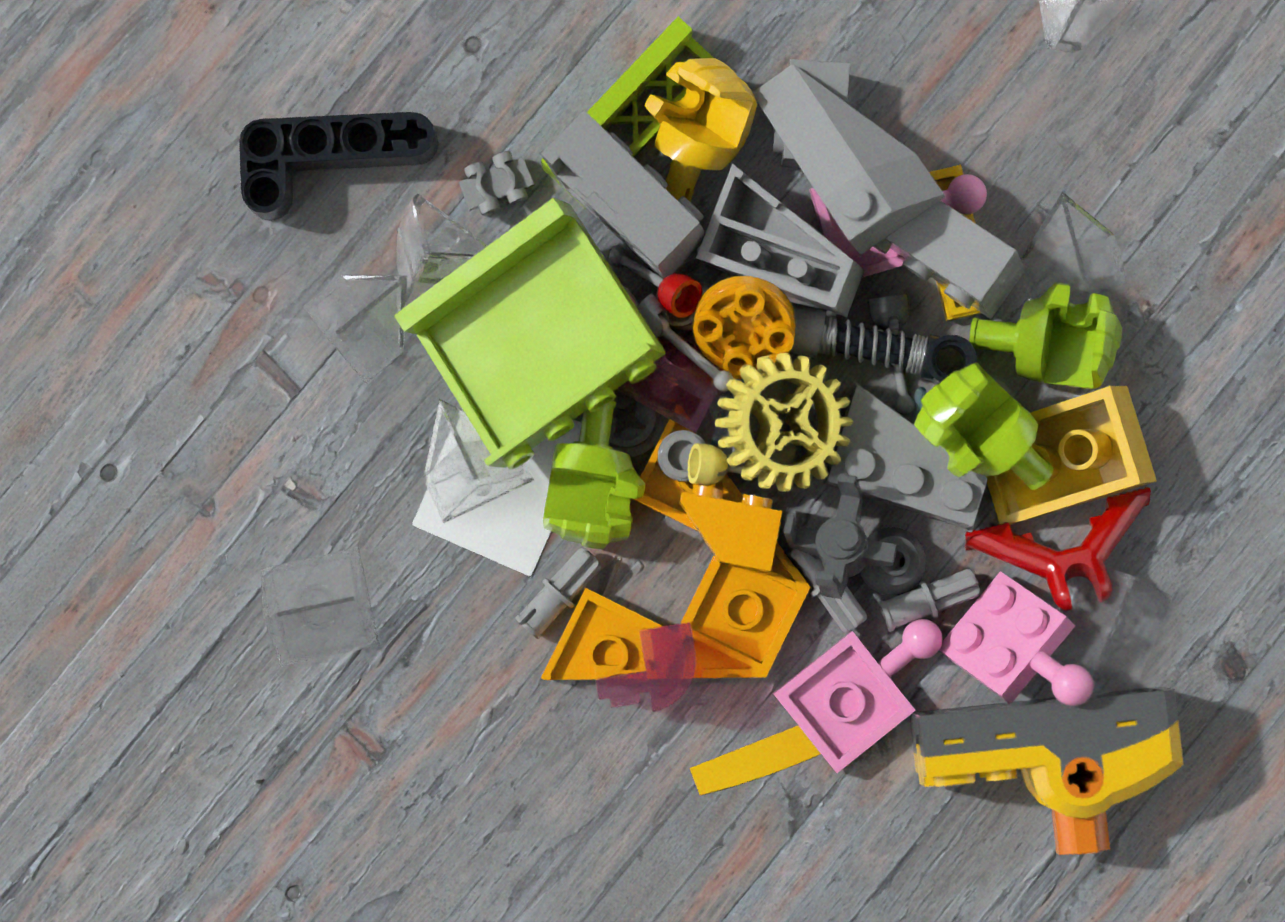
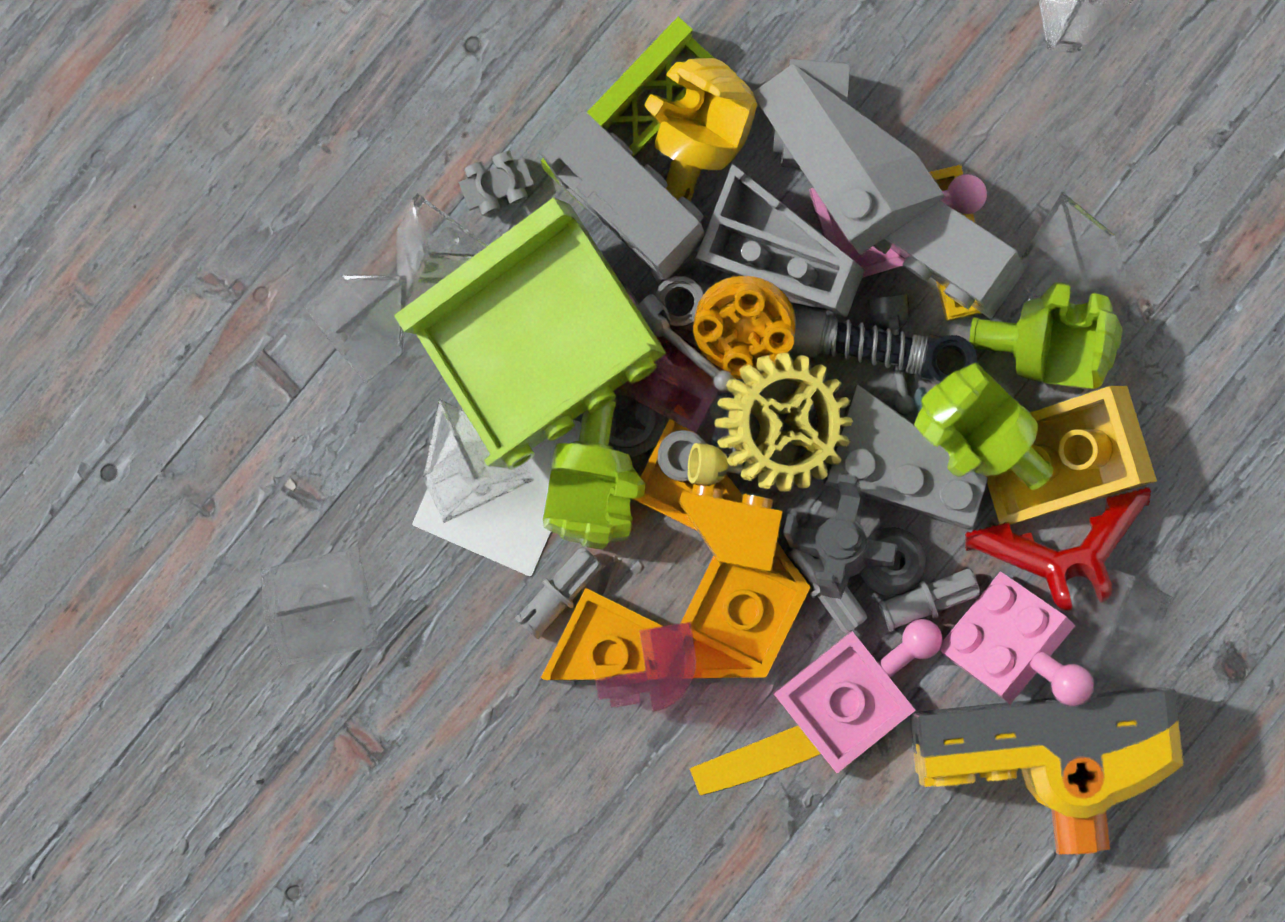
black beam [239,112,439,221] -> none
red hinge [609,247,703,318] -> none

